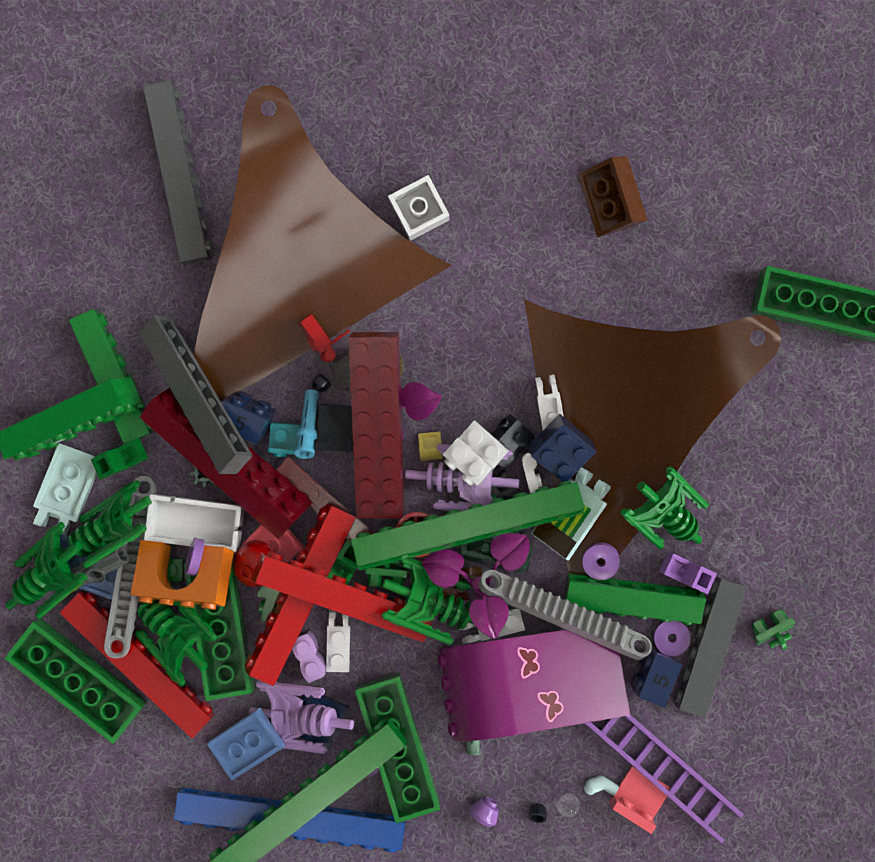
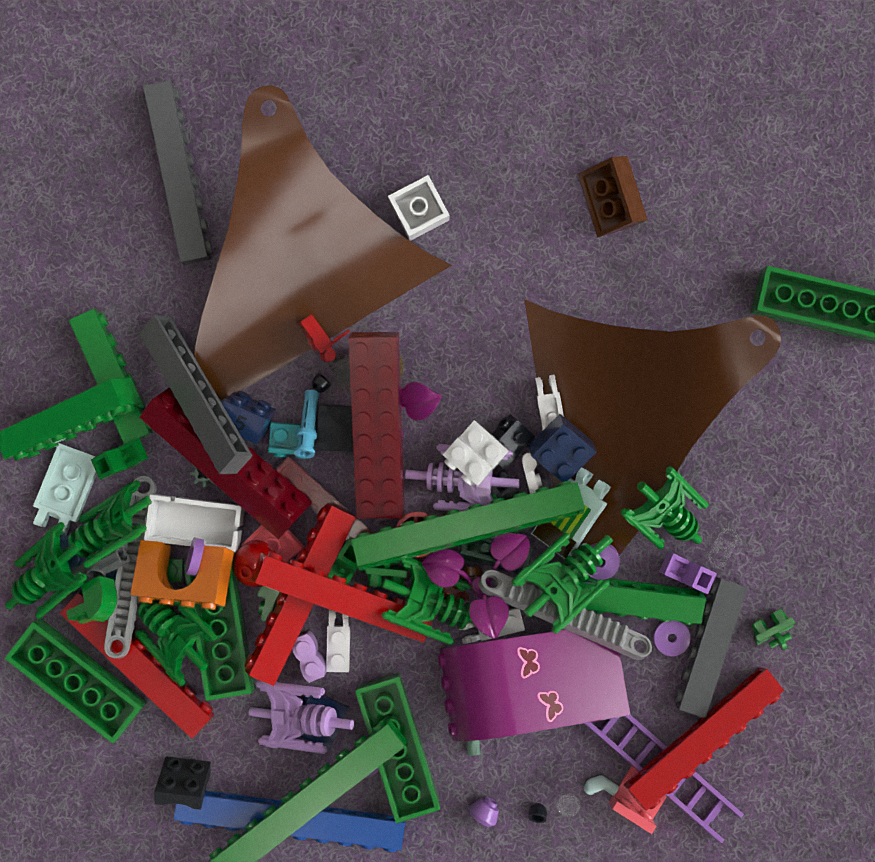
medium blue tile [206,707,286,781] -> none
light yellow slope [418,431,443,461] -> none
dark blue brick [631,649,682,708] -> none
none -> green brick [66,576,117,624]
none -> black brick [154,756,211,810]
none -> green bar [511,533,613,634]
none -> red brick [624,667,784,811]

